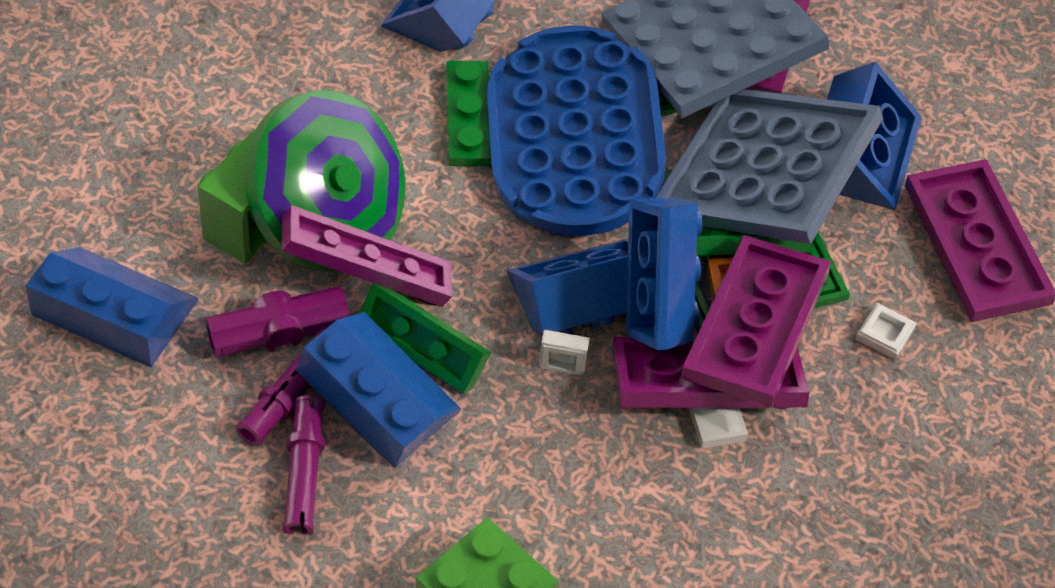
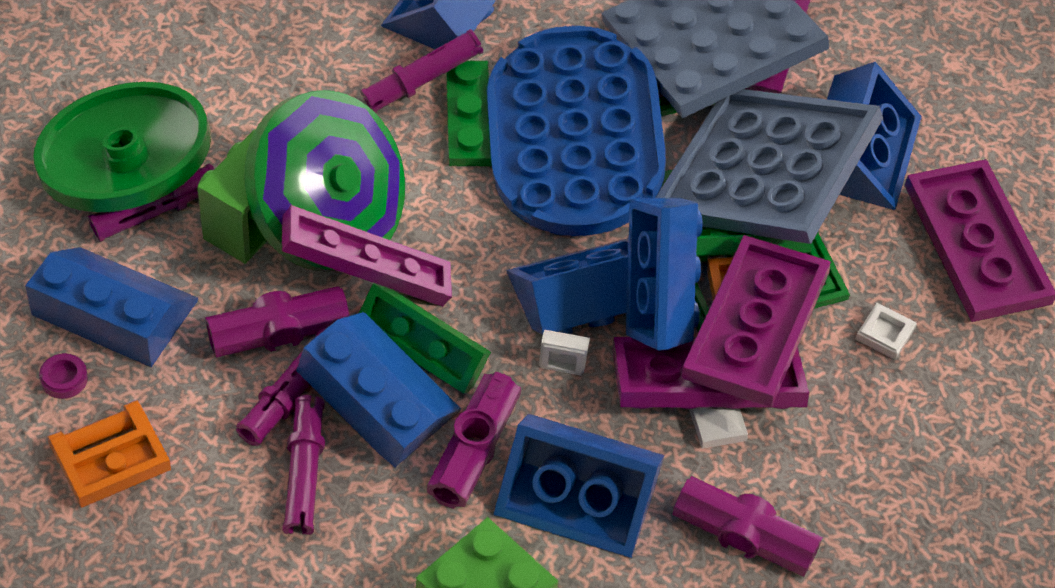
none -> green dish [33,82,211,212]
none -> magenta tile [39,353,88,399]
none -> orange plate [47,400,171,508]
none -> magenta pin [88,163,215,242]
none -> magenta pin [360,29,484,113]
none -> magenta piece [427,371,521,509]
none -> blue slope [493,413,665,558]
none -> magenta piece [672,476,823,577]

